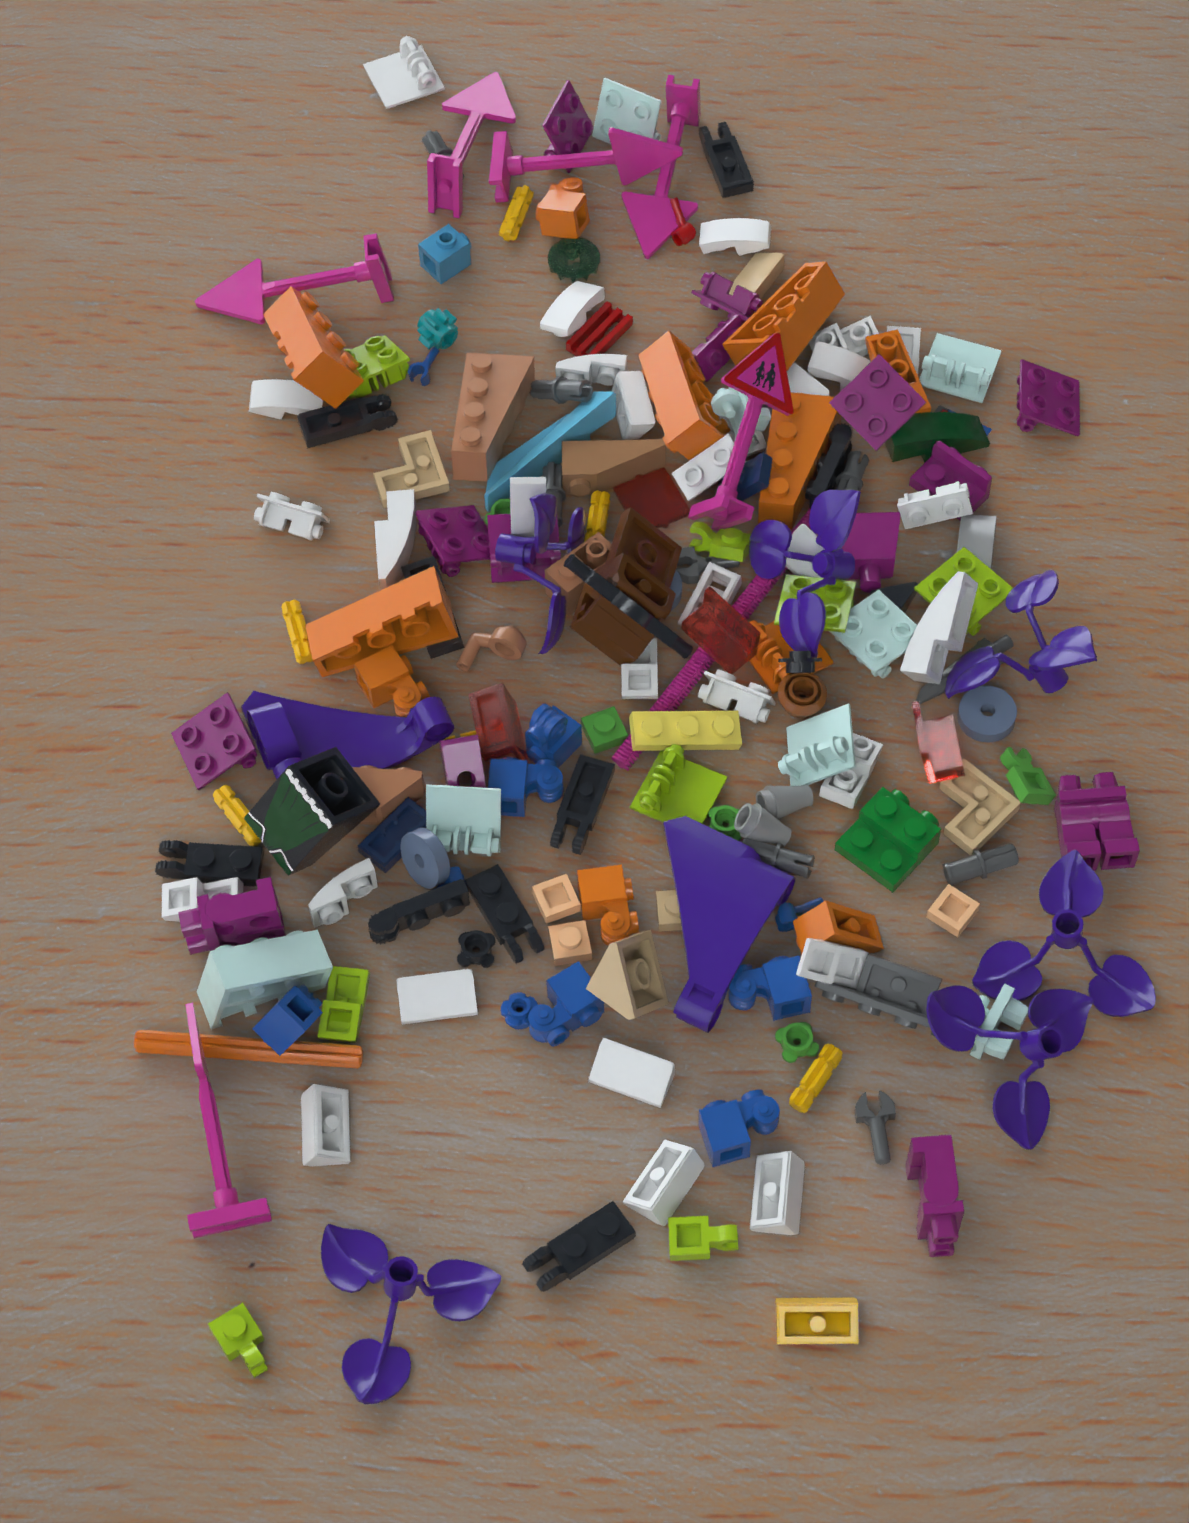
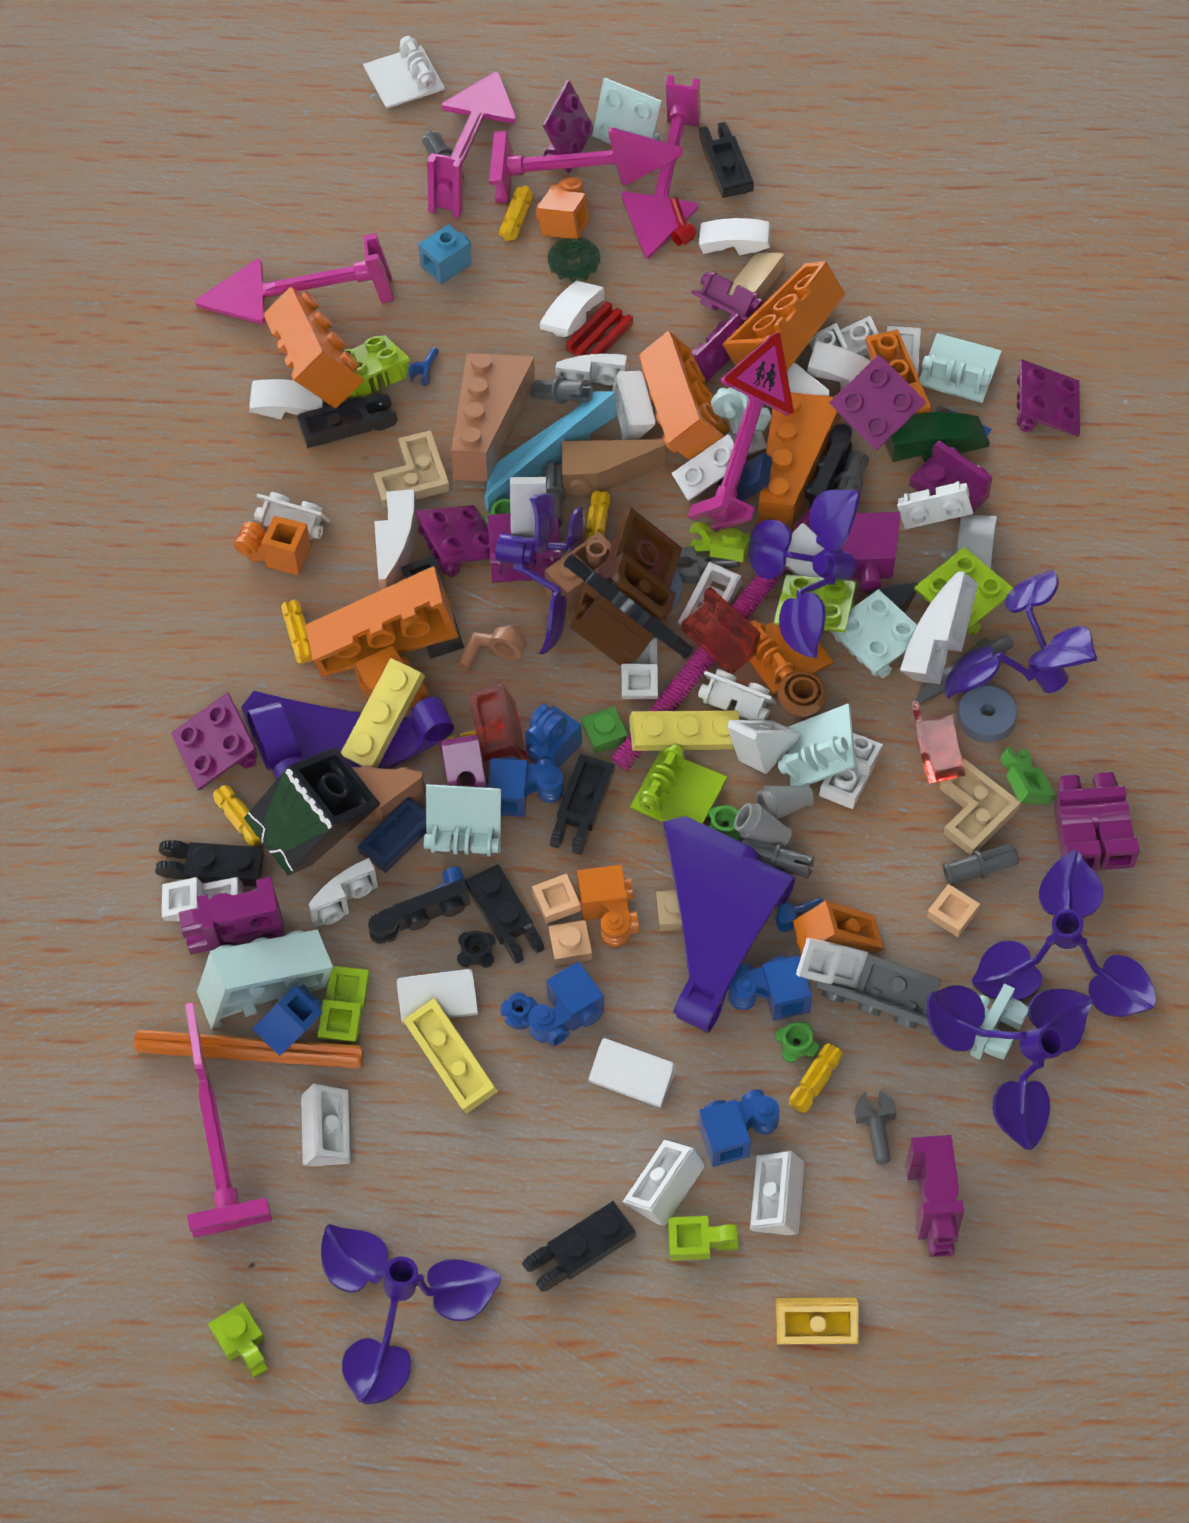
sand blue piece [400,828,450,889] -> none
teal gear [417,308,458,350] -> none
tan slope [586,930,669,1020] -> none
clear red piece [613,467,690,528] -> none
black plate [778,651,822,673] -> none
green plate [835,787,941,893] -> none
none -> orange brick [234,516,311,576]
none -> light yellow plate [341,658,425,768]
none -> light yellow plate [403,998,498,1114]
none -> white slope [727,720,800,774]

